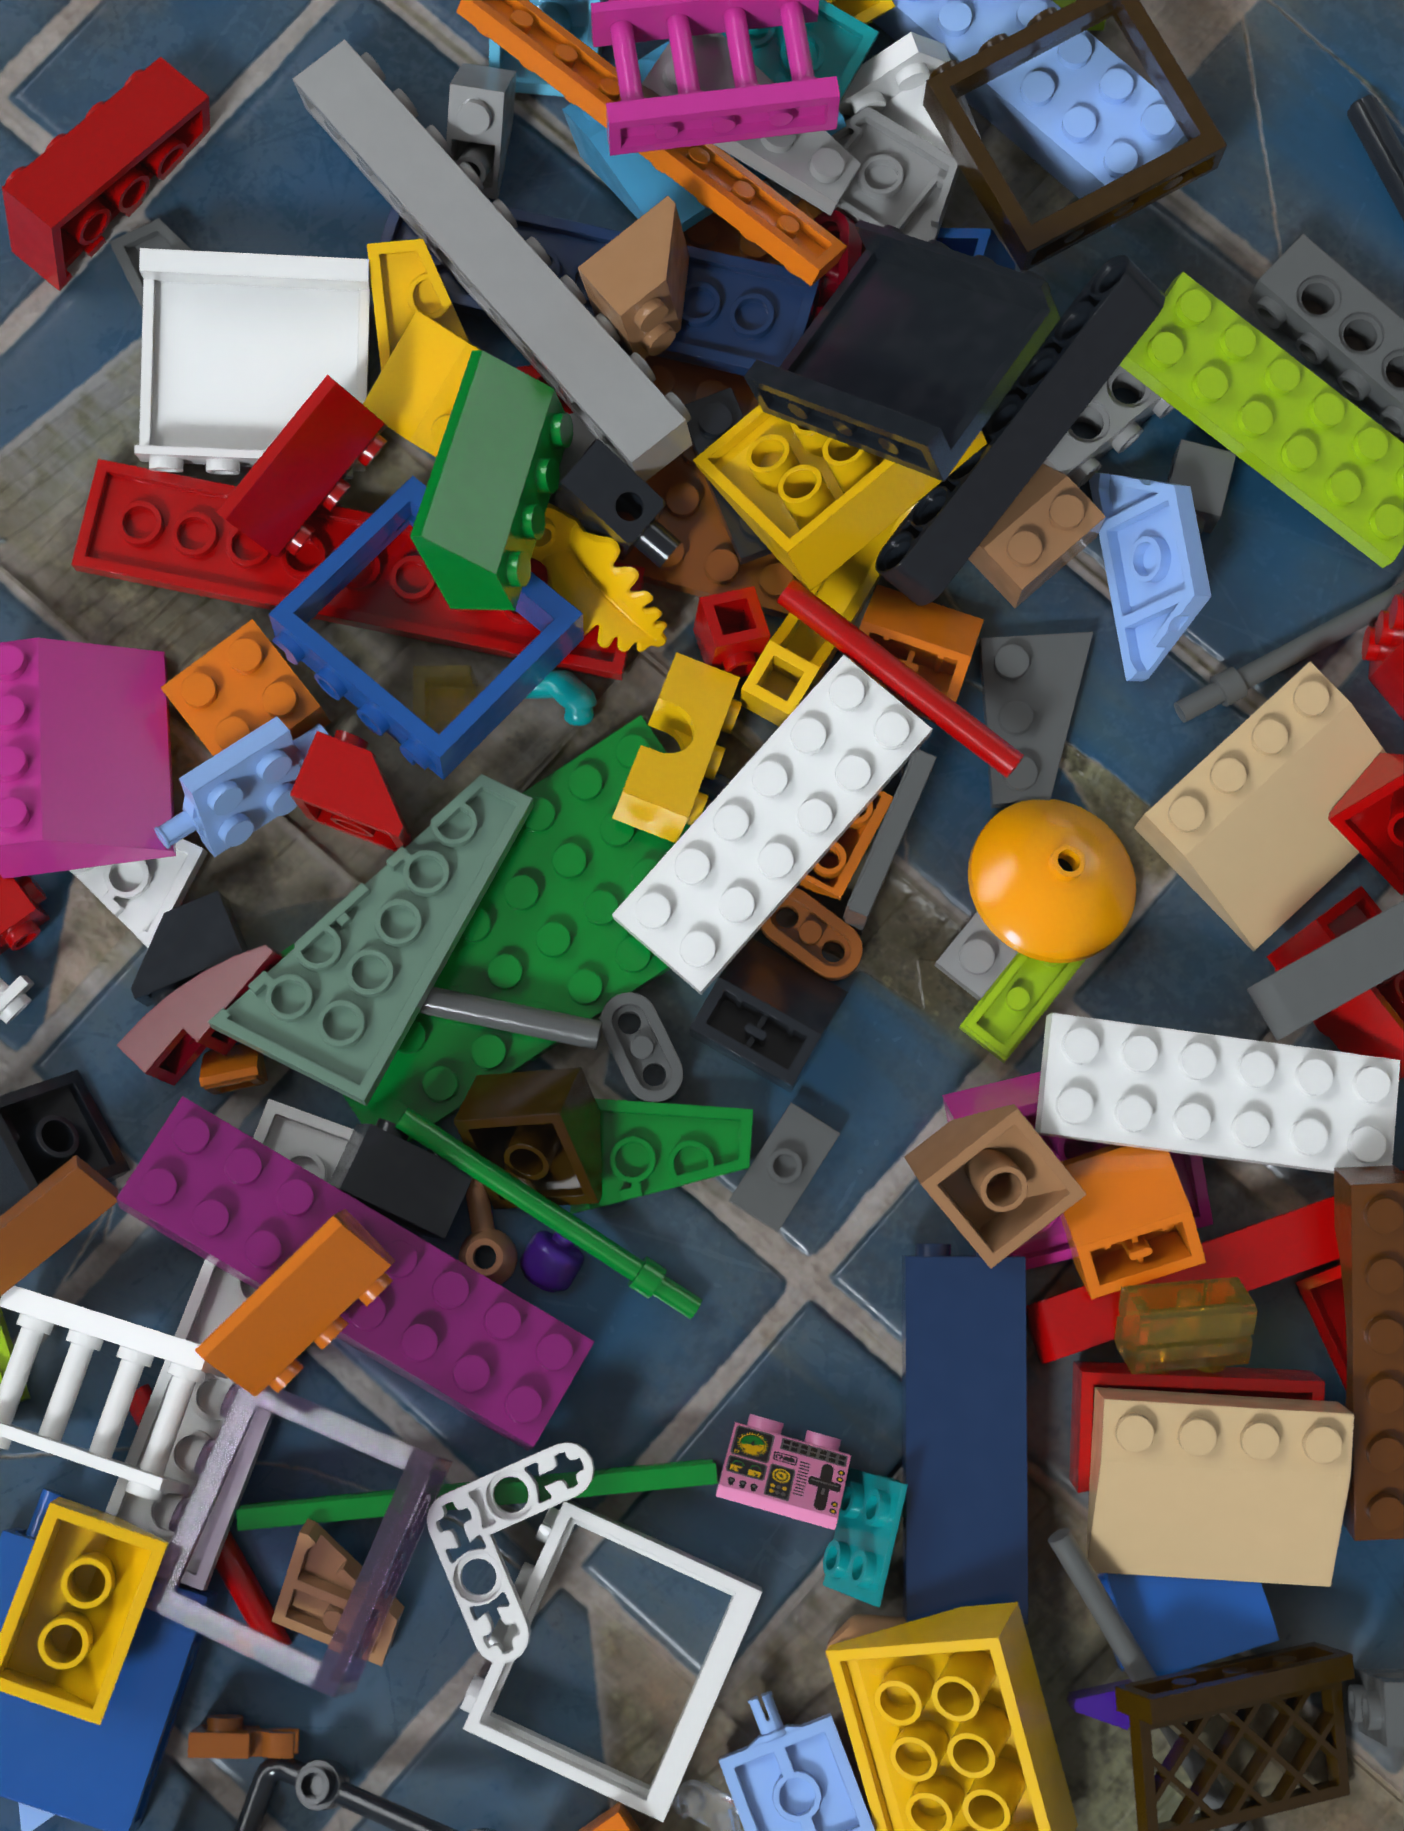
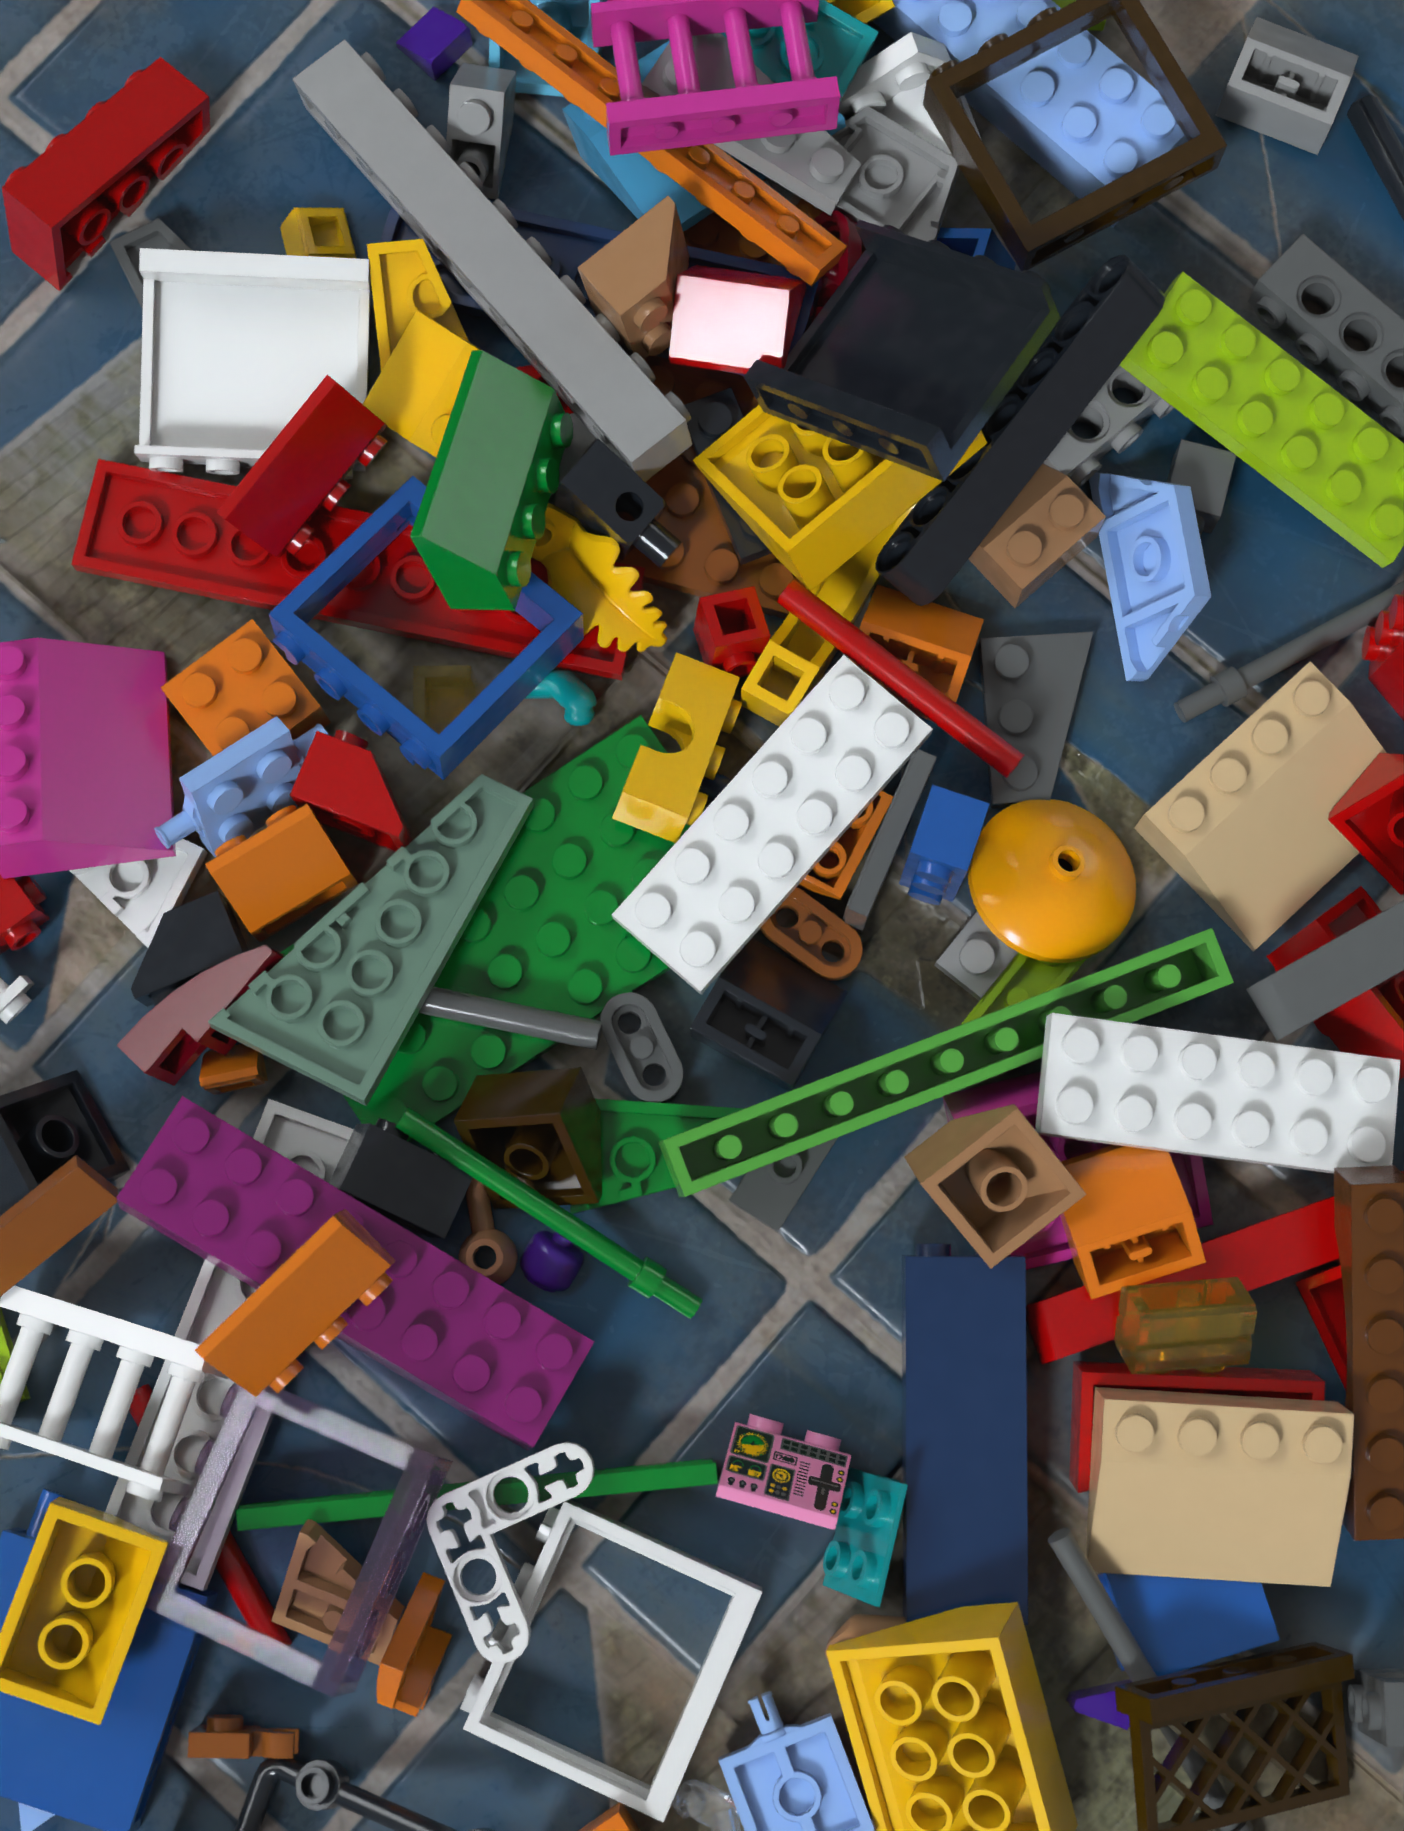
none -> orange slope [205,804,359,942]
none -> yellow slope [280,207,357,258]
none -> orange slope [376,1572,453,1717]
none -> dark purple slope [396,6,473,81]
none -> bright green brick [658,928,1234,1197]
none -> slope [669,265,806,374]
none -> blue brick [899,784,990,905]
none -> light grey slope [1215,17,1358,155]

